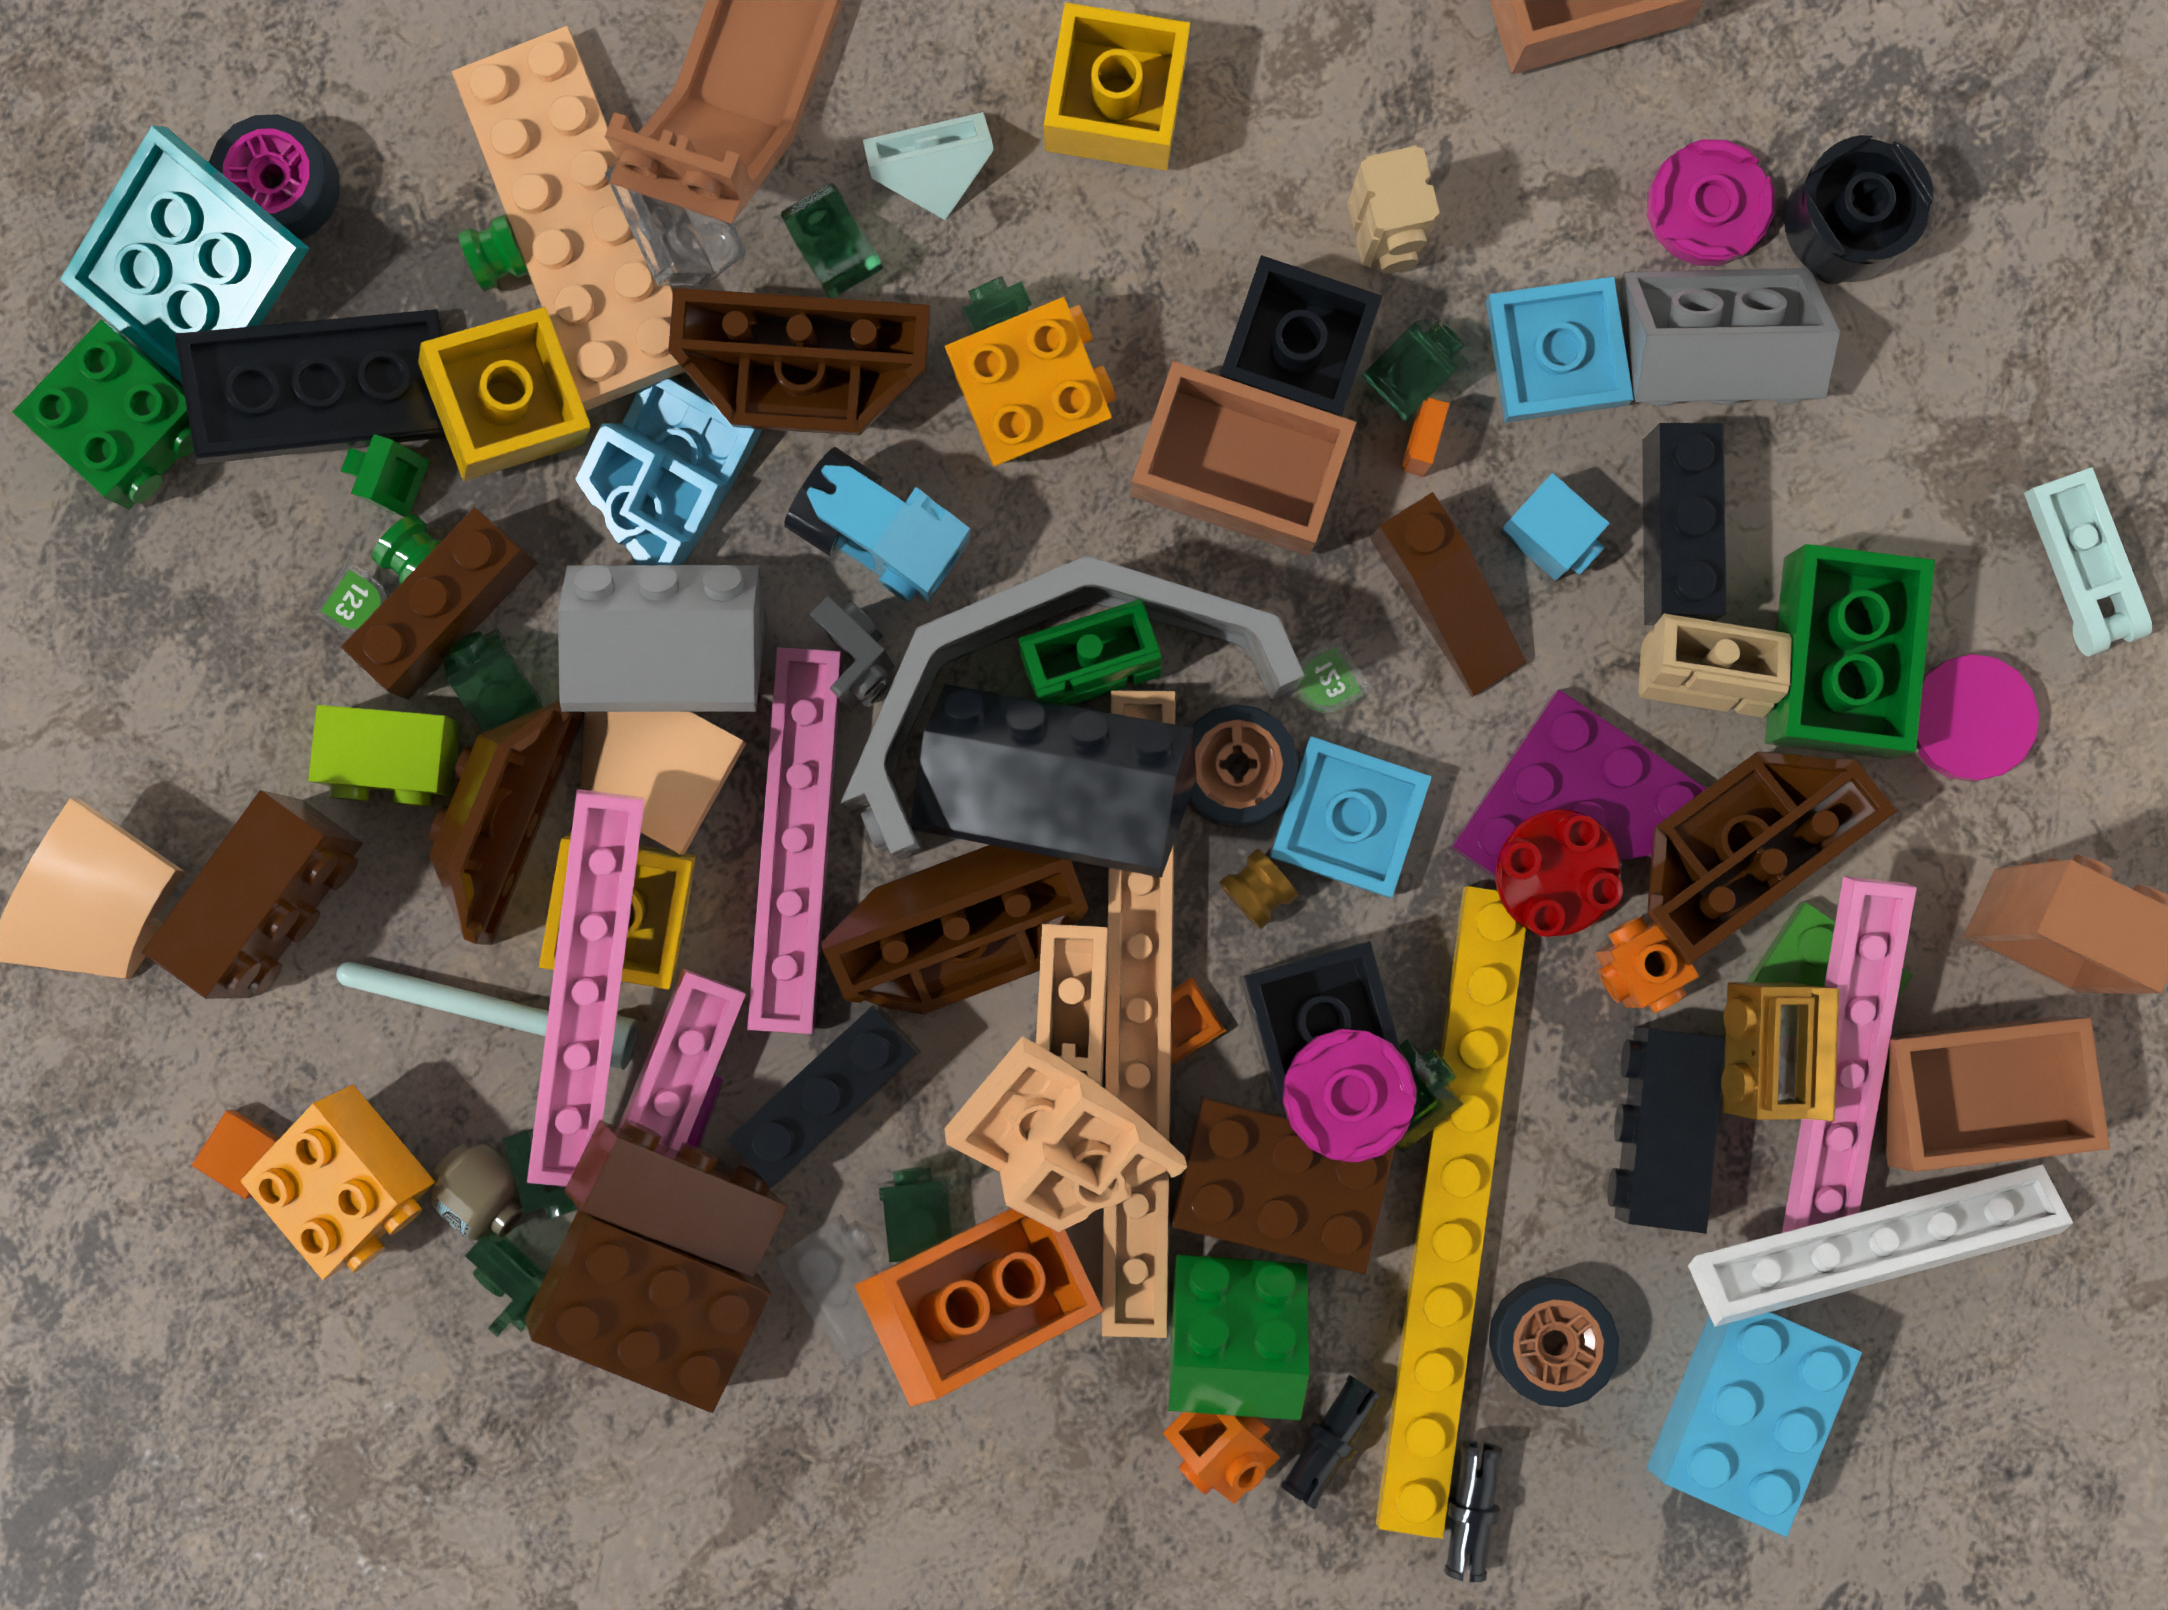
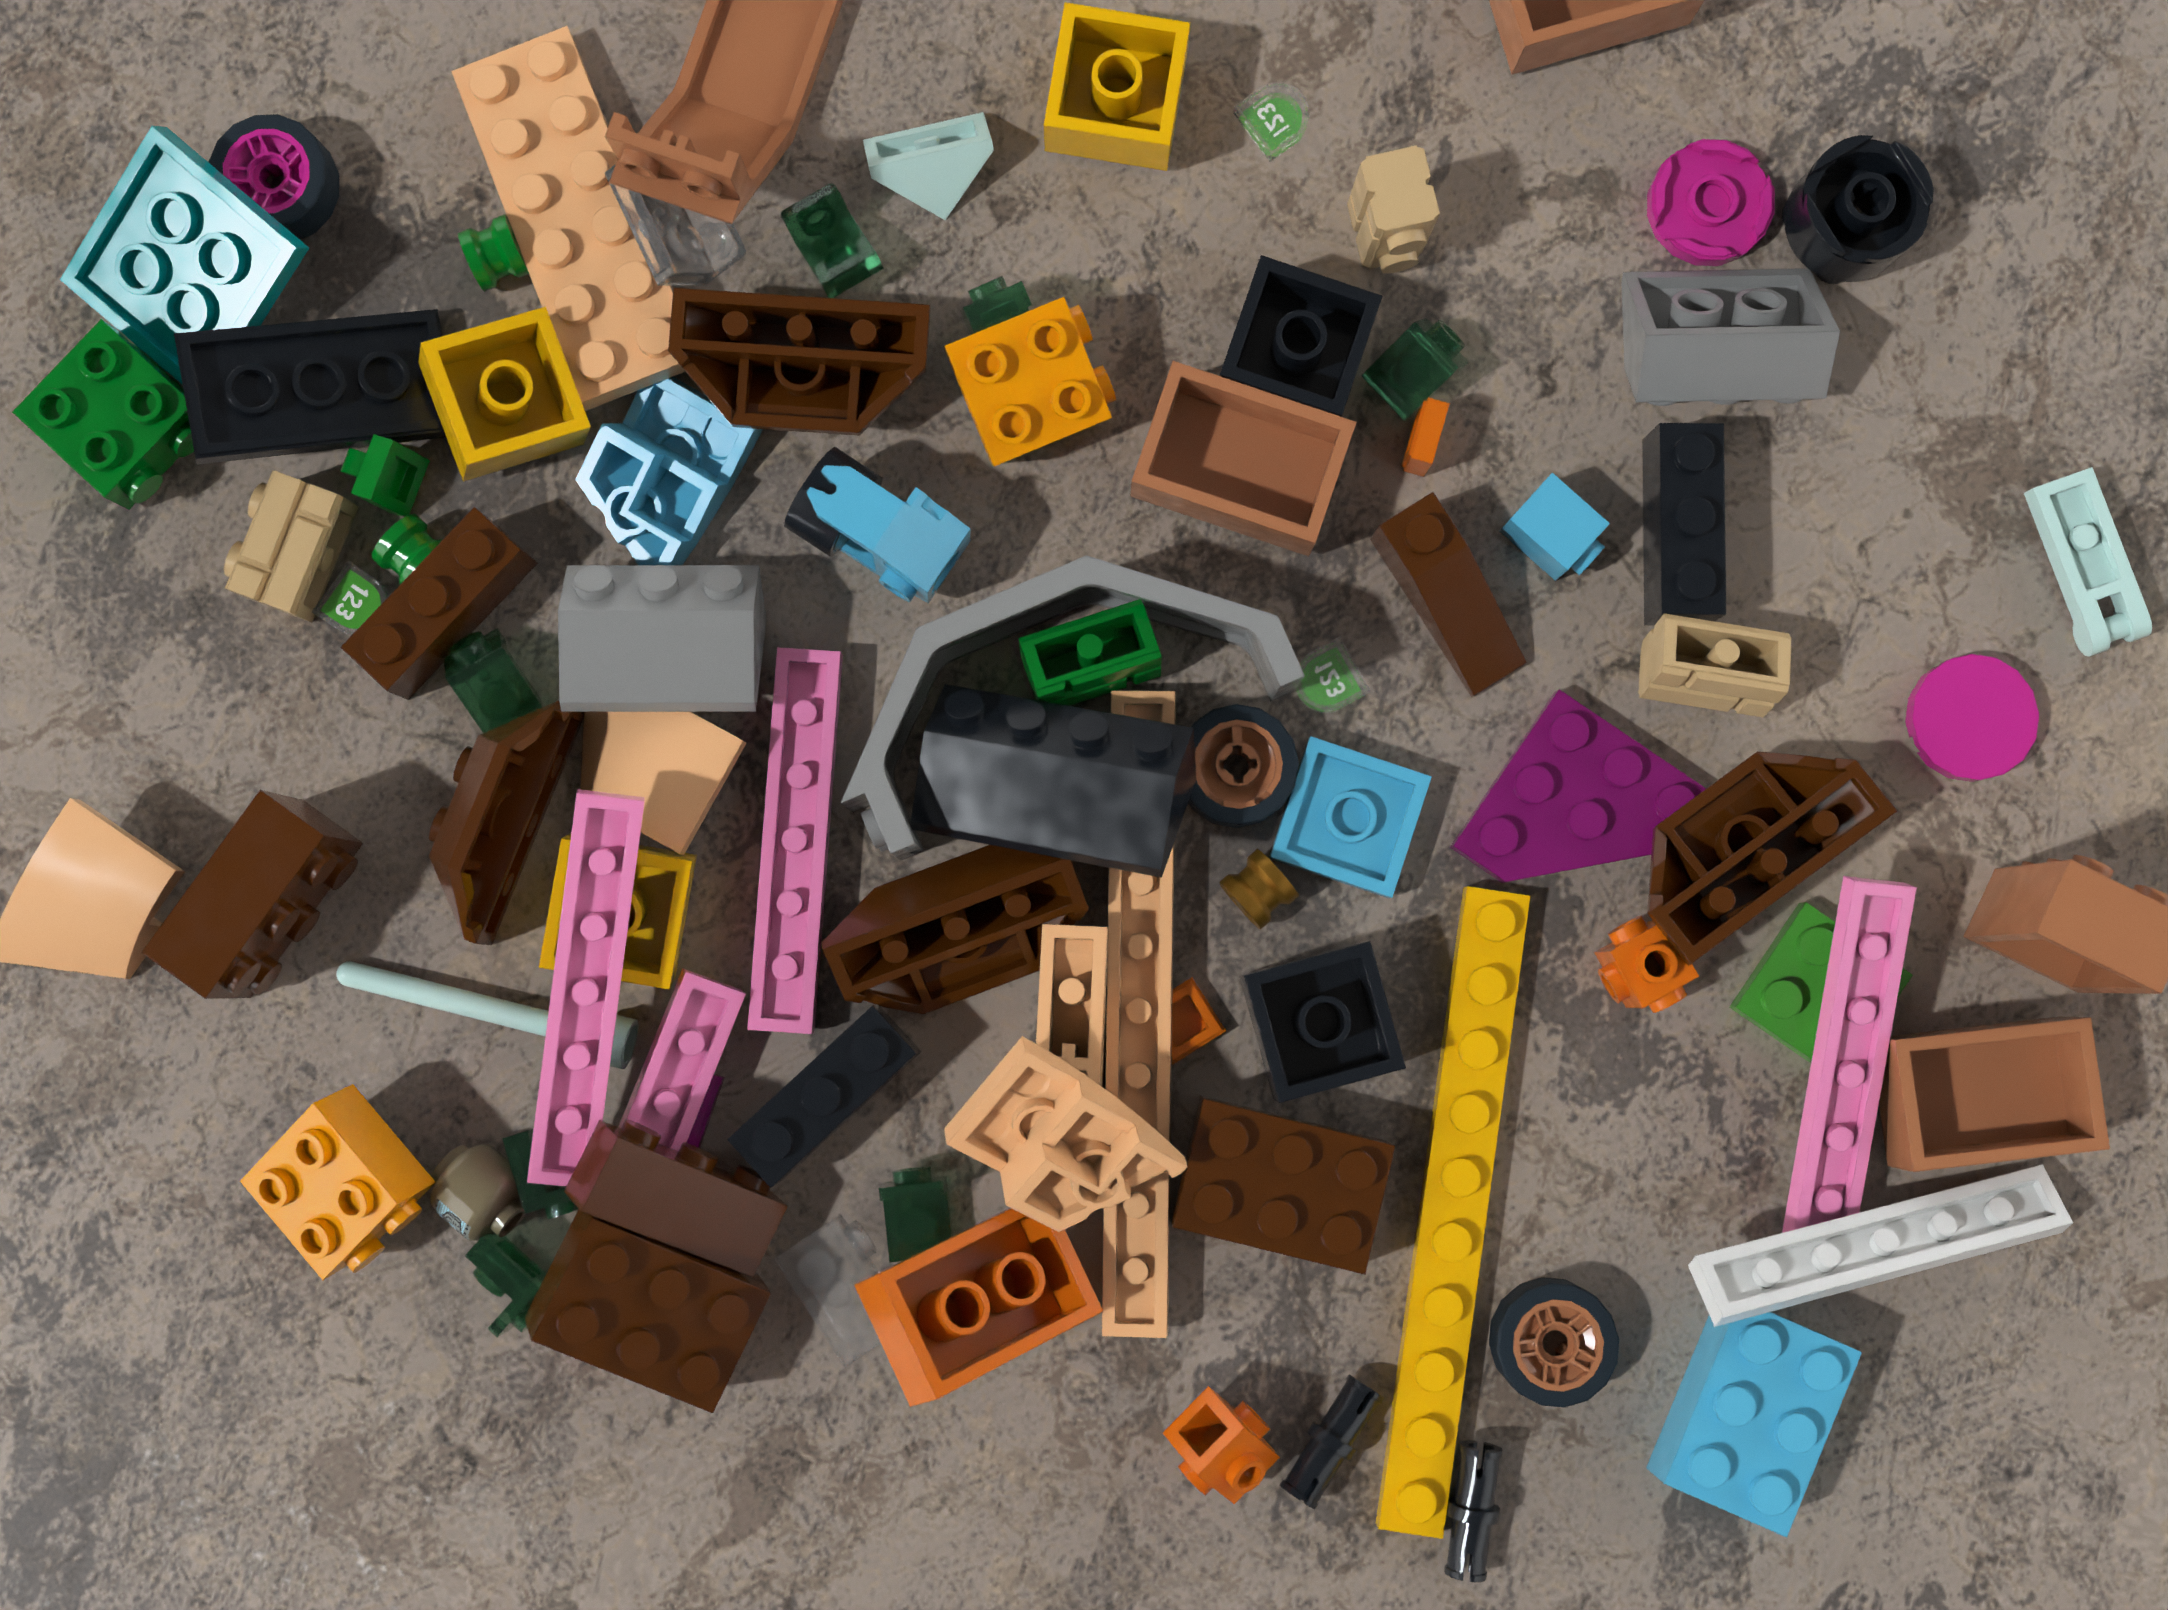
orange tile [191,1109,280,1199] -> none
lime brick [308,705,461,807] -> none
dark grey bracket [810,596,895,711] -> none
green brick [1168,1255,1309,1420] -> none
dark pink tile [1283,1029,1417,1162] -> none
clear green bracket [1395,1039,1463,1152] -> none
medium azure plate [1485,277,1634,423] -> none
red dish [1495,809,1623,937] -> none
black brick [1607,1027,1726,1234] -> none
pearl gold window [1721,982,1839,1121] -> none
green brick [1764,544,1935,759] -> none
none -> tan brick [224,470,359,623]
none -> clear tile [1233,82,1309,162]

